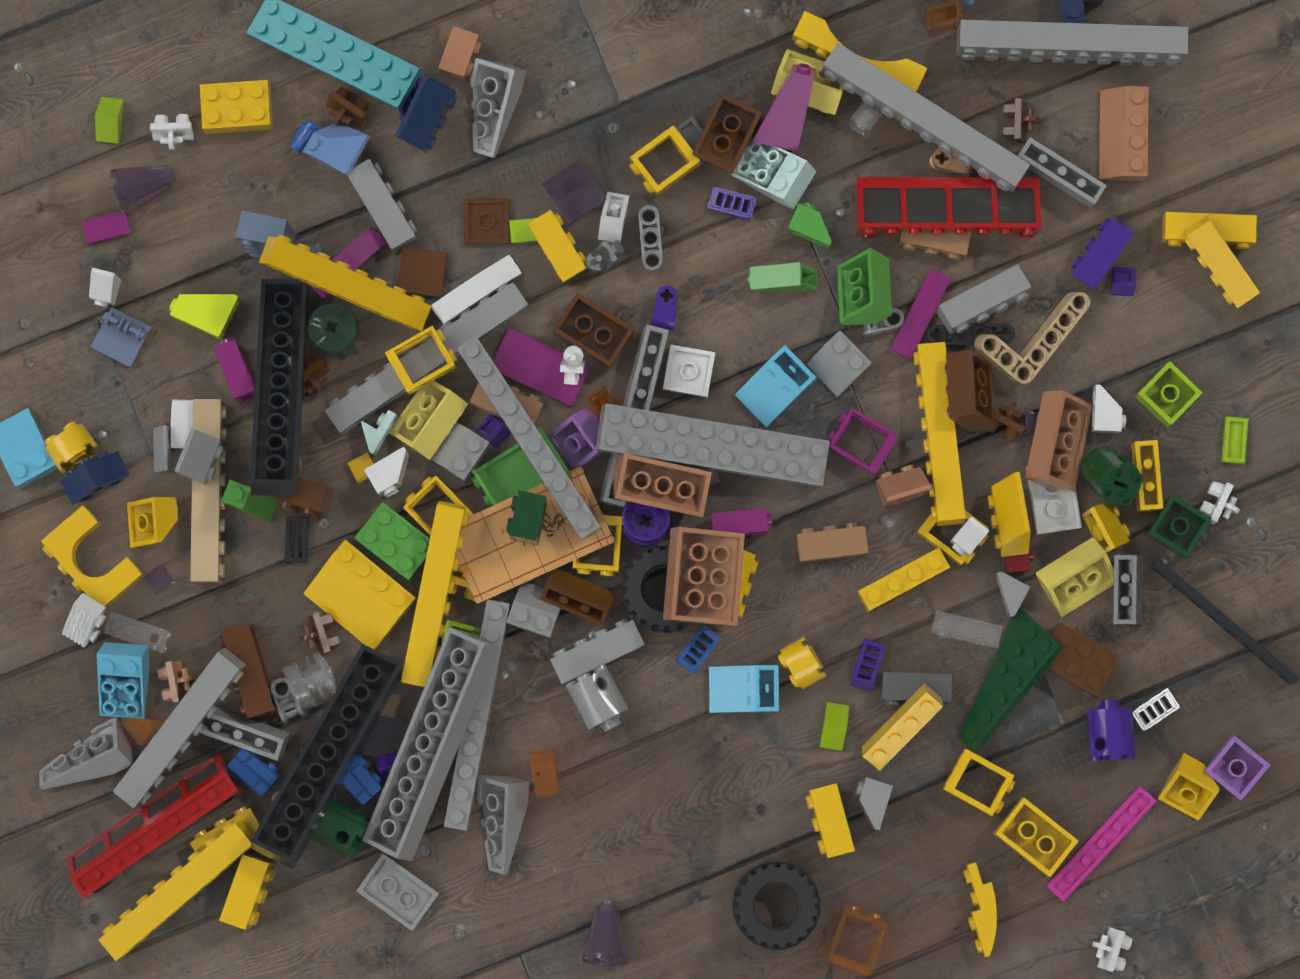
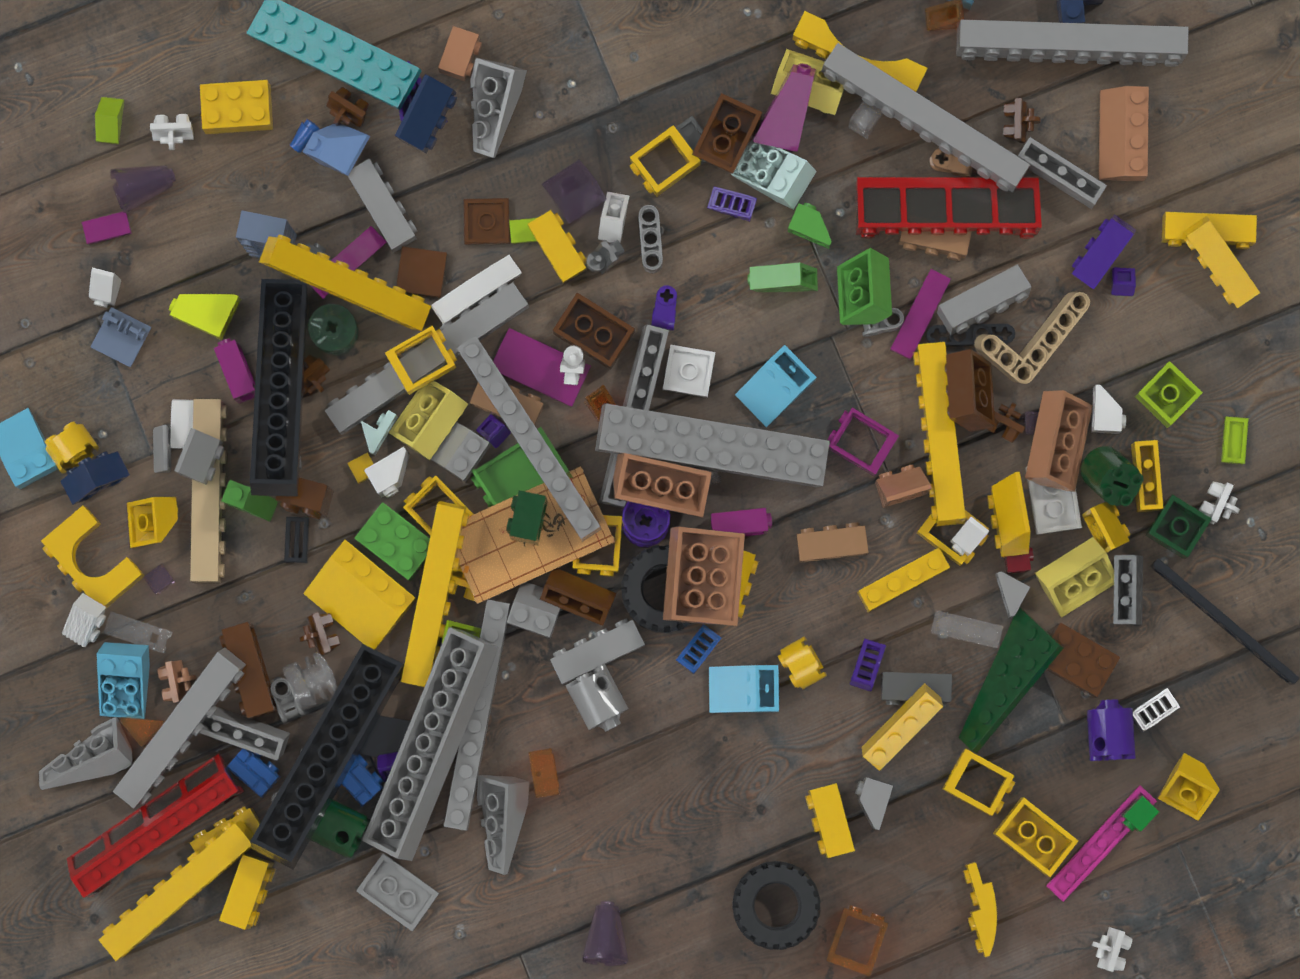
medium lavender slope [547,406,603,471] -> none
light grey slope [806,331,871,398] -> none
lime slope [819,702,849,751] -> none
medium lavender slope [1205,735,1270,800] -> none
none -> green brick [1121,796,1159,832]

